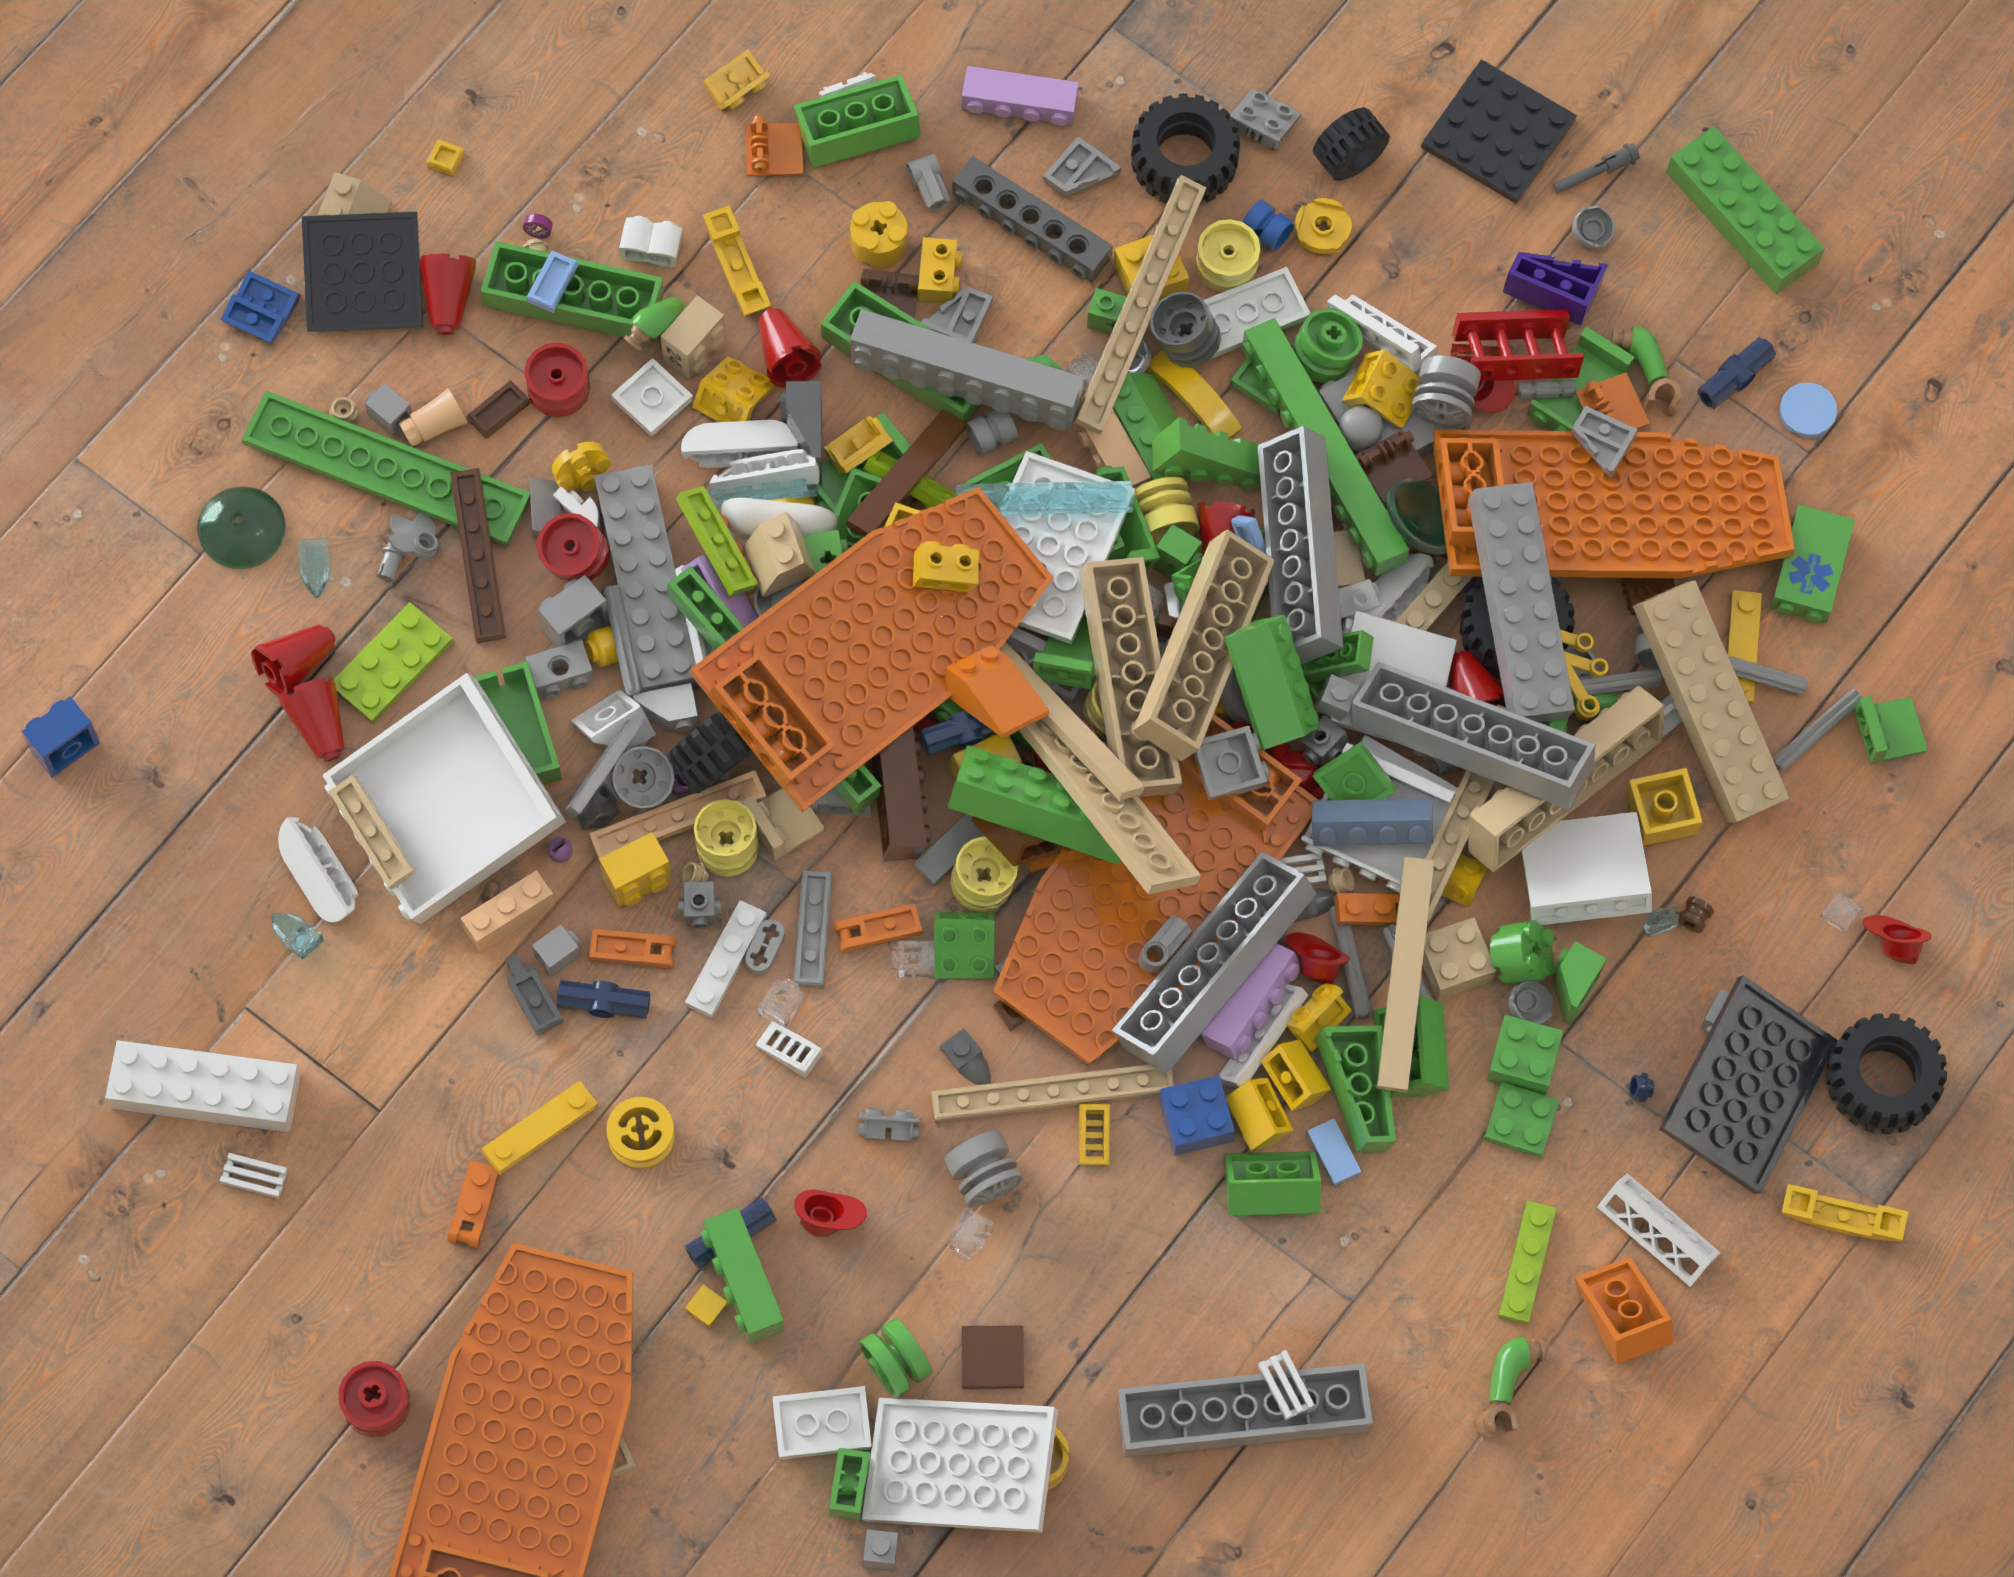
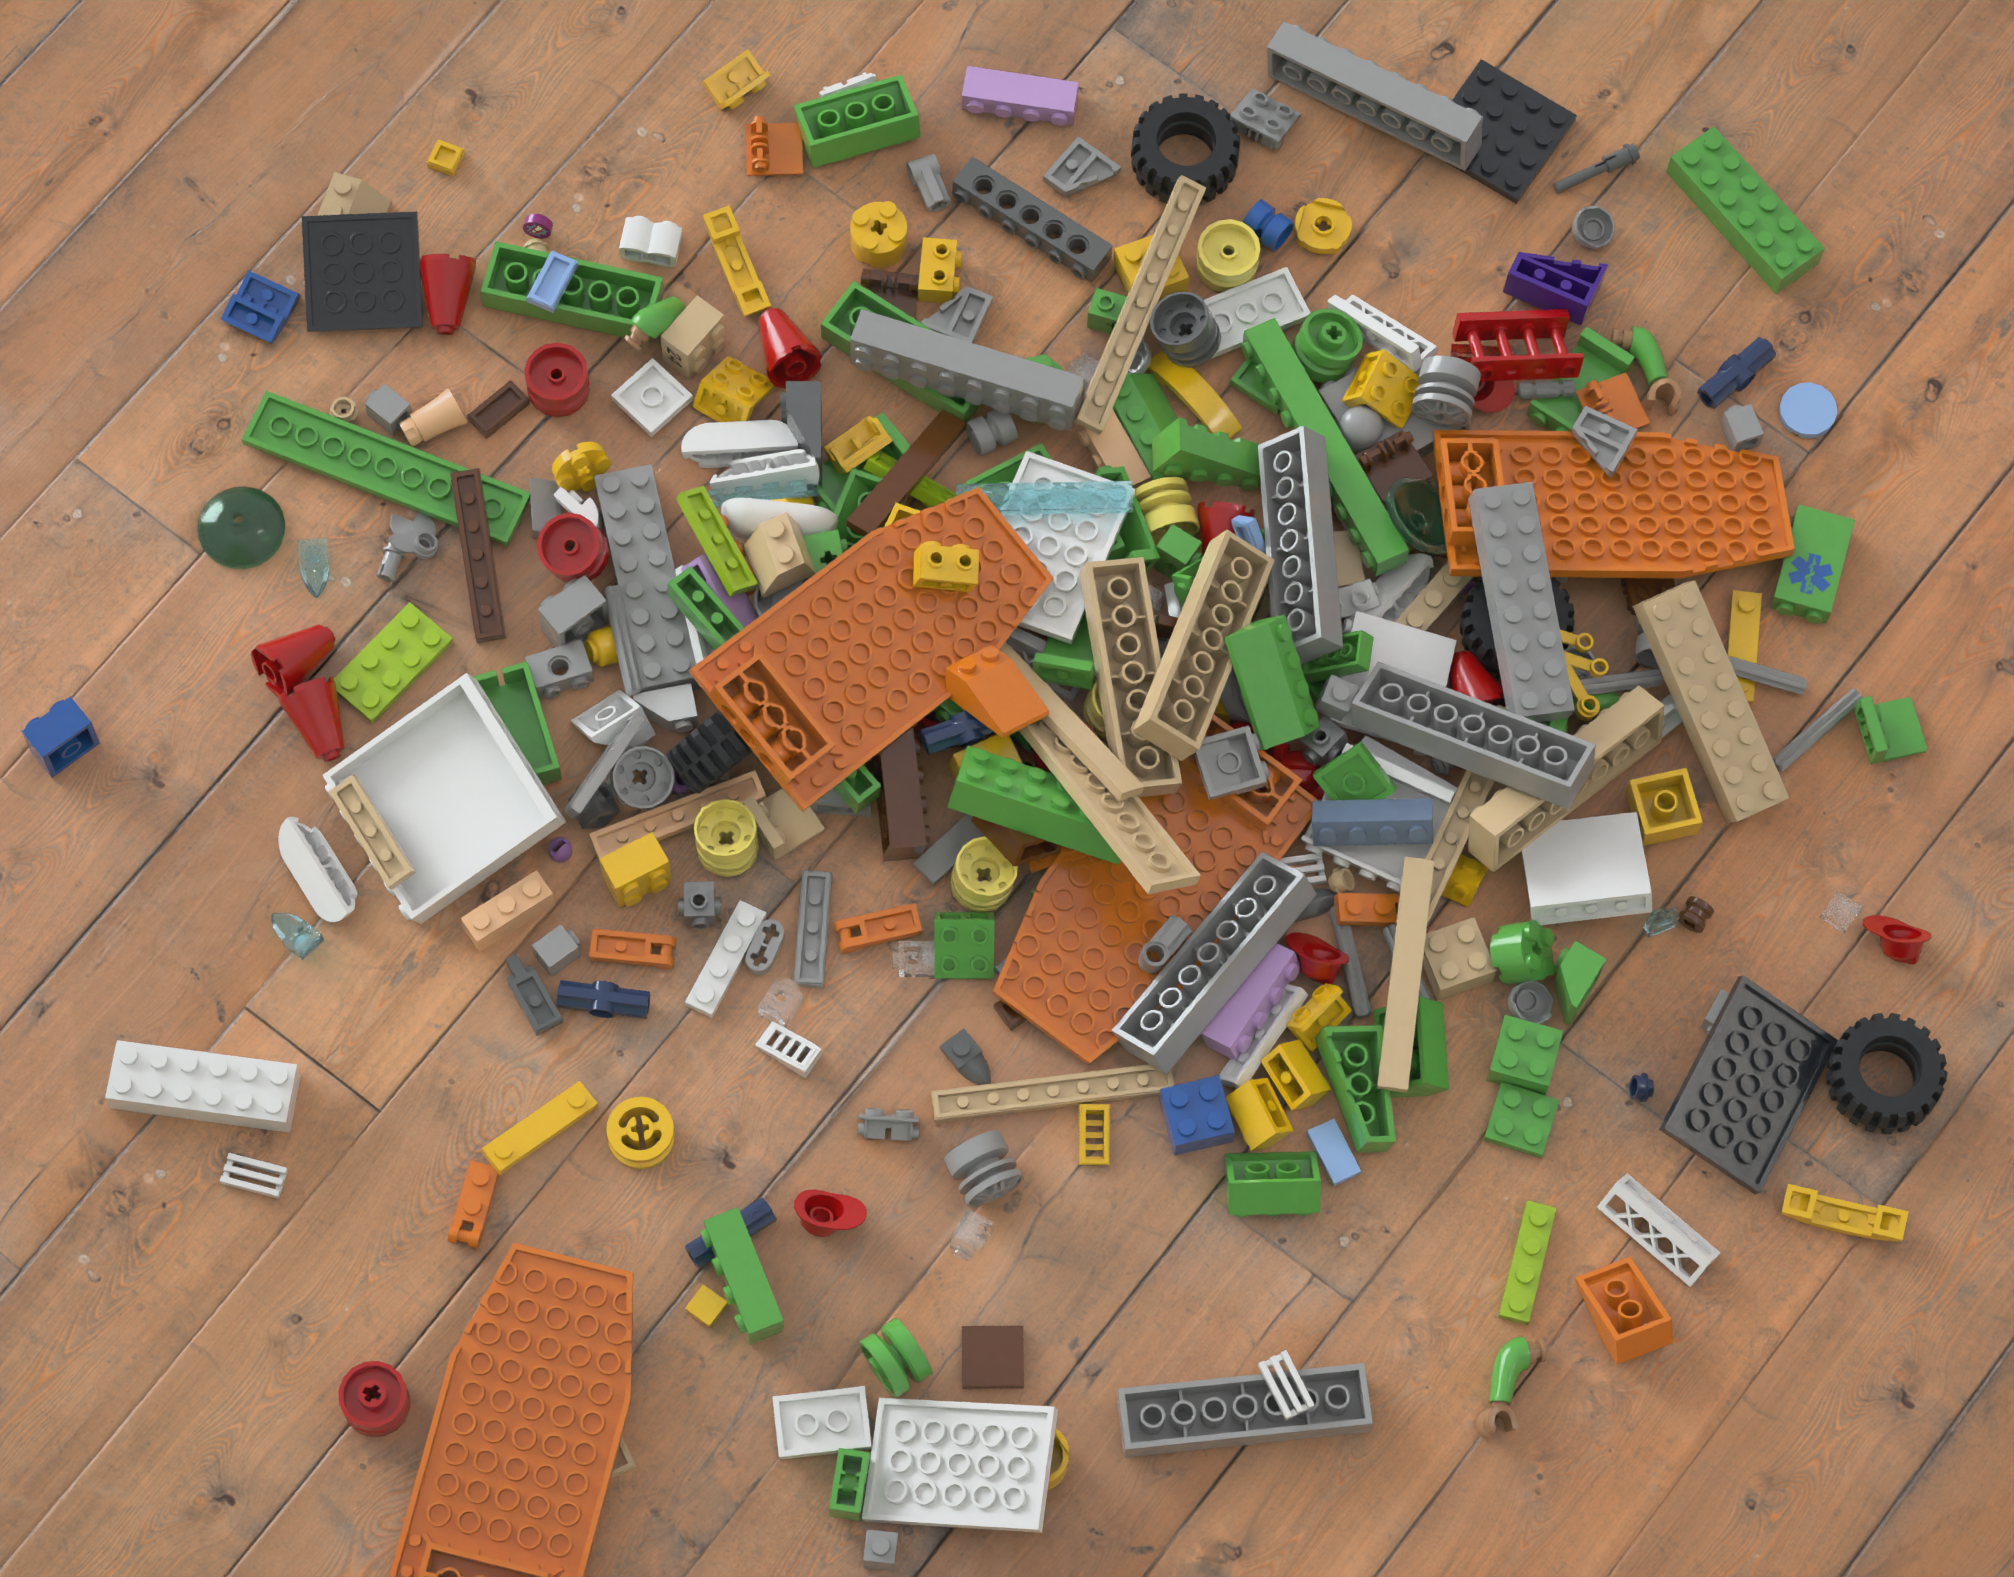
tan plate [681,862,708,884] -> none
black tyre [1313,107,1390,181] -> none
none -> light grey brick [1267,21,1483,171]
none -> light grey brick [1720,404,1764,452]

